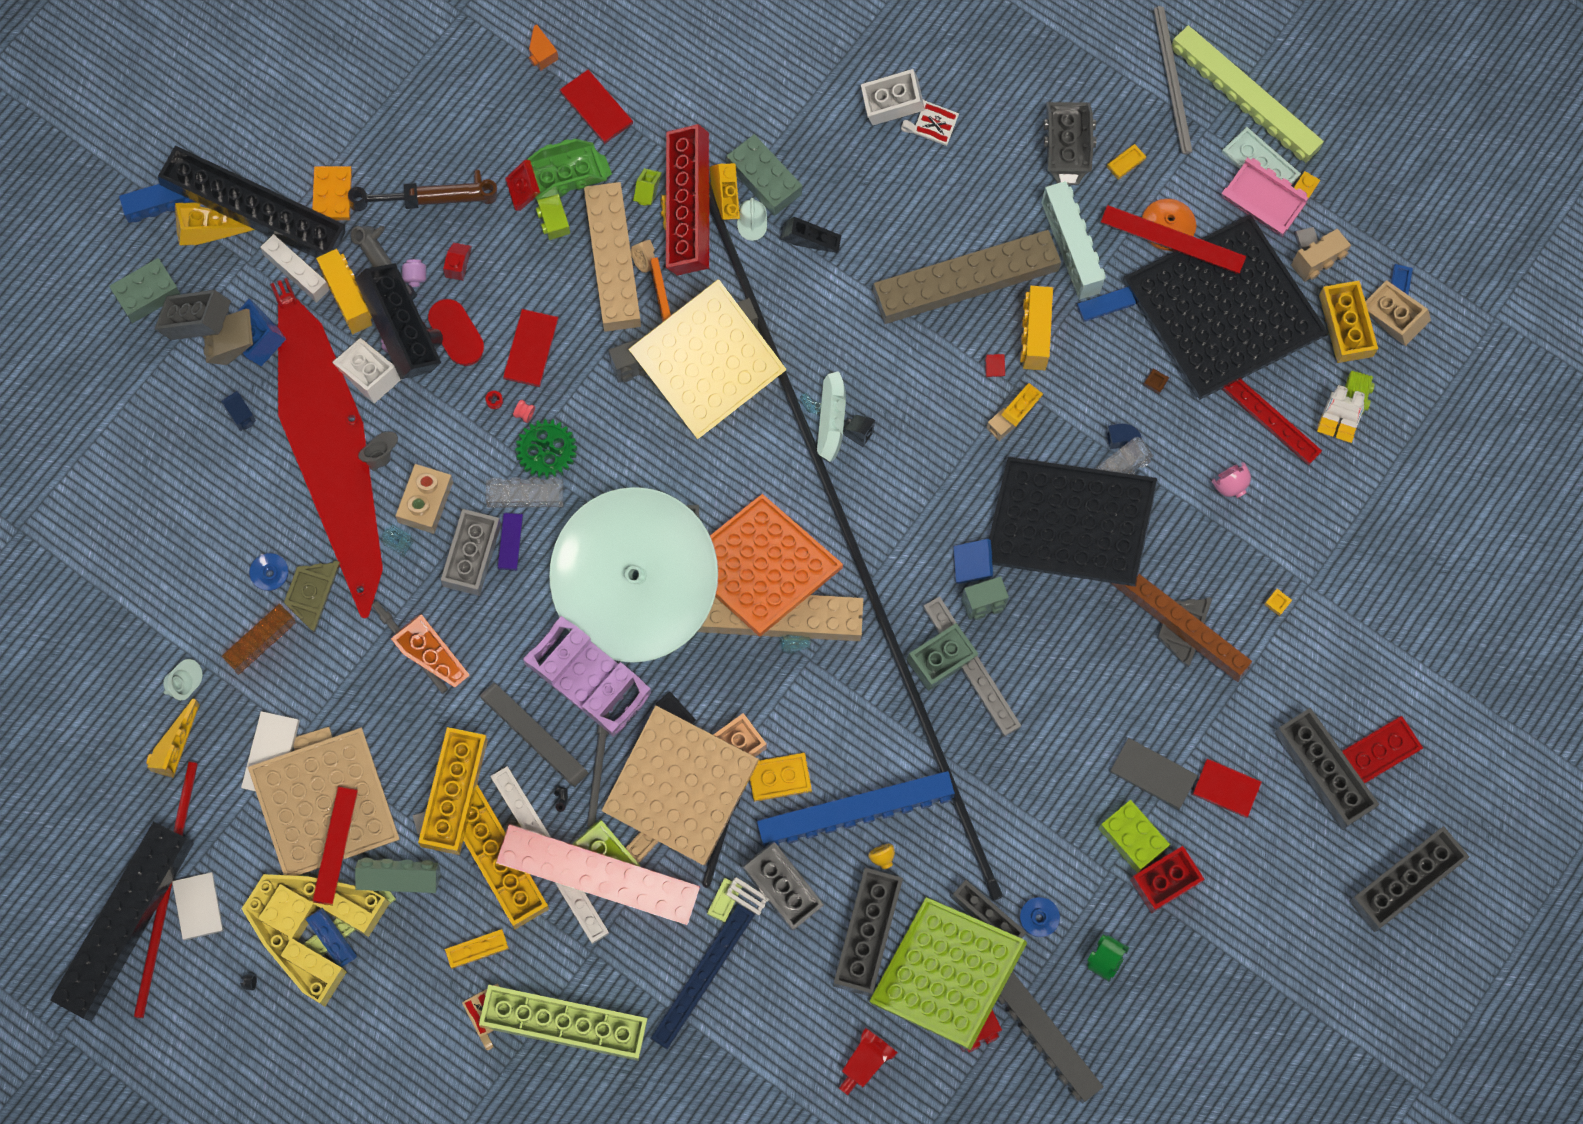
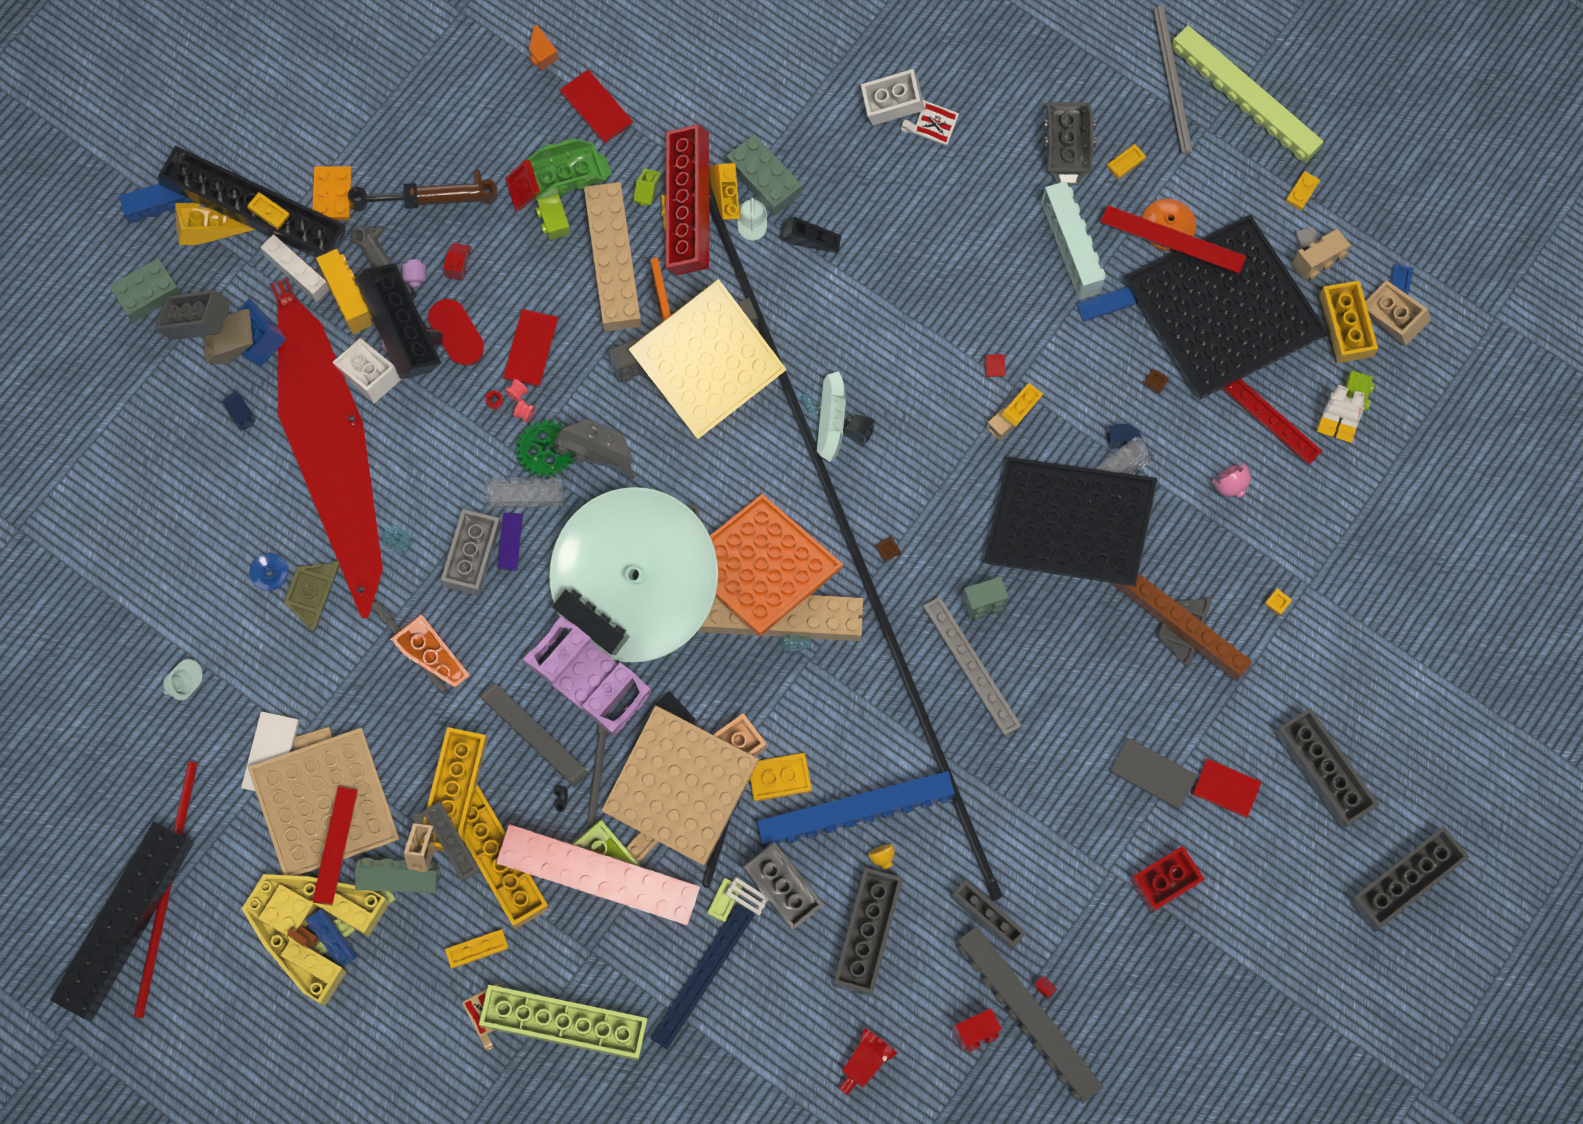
yellow wedge [146,699,200,778] -> none
white tile [172,872,224,940] -> none
clear orange brick [221,603,296,675] -> none
black hinge [240,974,257,991] -> none
dark grey piece [358,431,398,471] -> none
tan piece [396,464,453,534] -> none
white plate [490,766,609,944] -> none
tan rock [631,240,655,273] -> none
lime plate [869,897,1027,1050] -> none
dark tan brick [873,230,1061,324] -> none
sand green slope [906,623,979,691] -> none
blue tile [954,539,993,584] -> none
yellow brick [1020,286,1053,371] -> none
blue dish [1020,897,1060,937] -> none
green brick [1086,934,1129,982] -> none
lime brick [1098,800,1170,873] -> none
bright pink panel [1221,157,1309,237] -> none
light aqua tile [1222,127,1301,184] -> none
red tile [1342,716,1423,783] -> none
none -> yellow plate [247,192,290,230]
none -> dark orange slope [287,926,321,948]
none -> tan torso [404,823,435,872]
none -> dark grey plate [423,802,480,882]
none -> coral wheel [505,379,529,402]
none -> black brick [552,588,630,655]
none -> dark grey slope [553,419,635,480]
none -> reddish brown tile [875,536,901,563]
none -> red slope [1033,976,1057,999]

